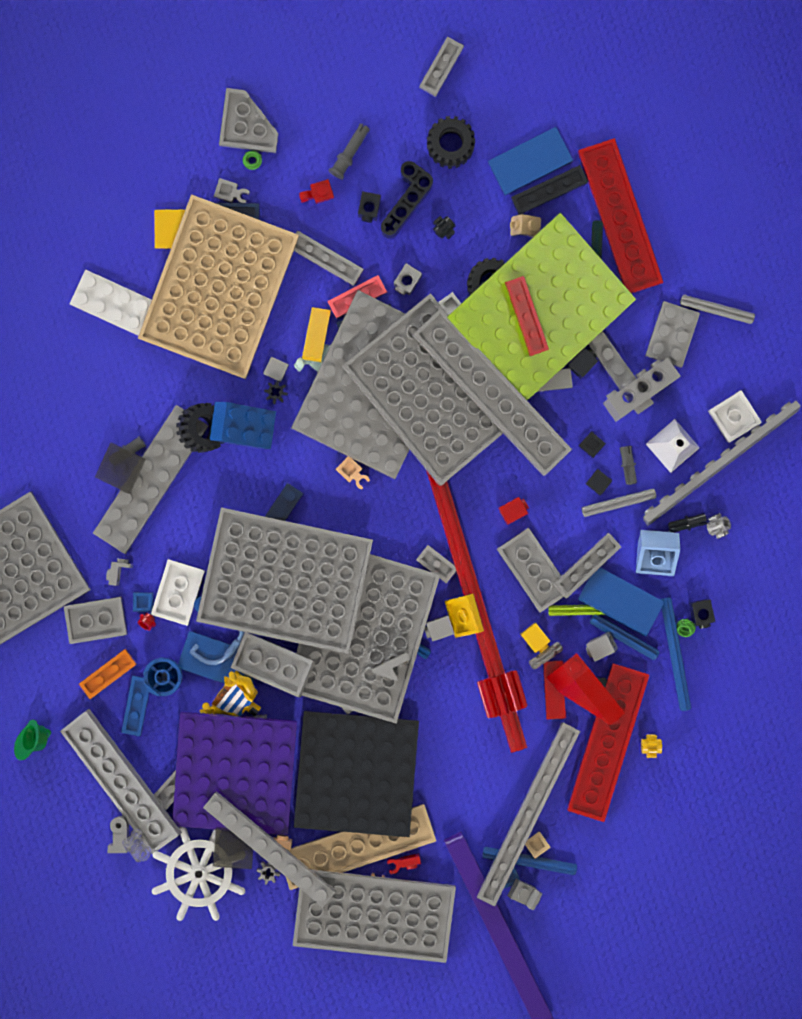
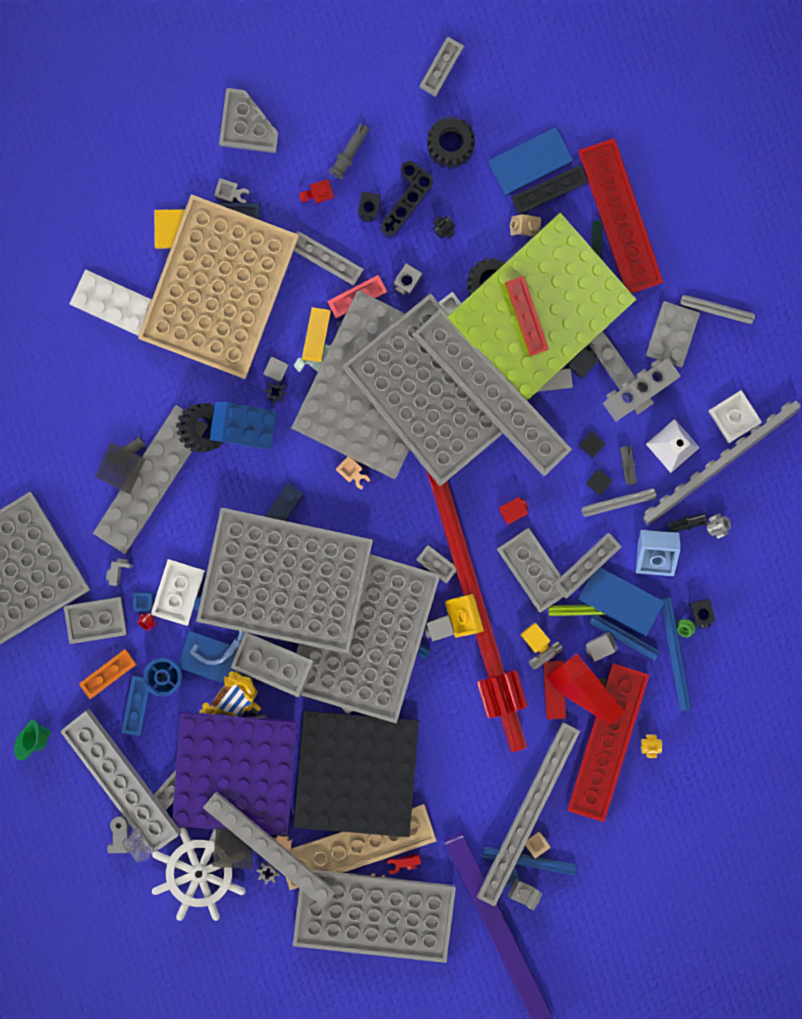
bright green plate [243,150,262,170] -> none
light grey slope [371,652,410,682] -> none

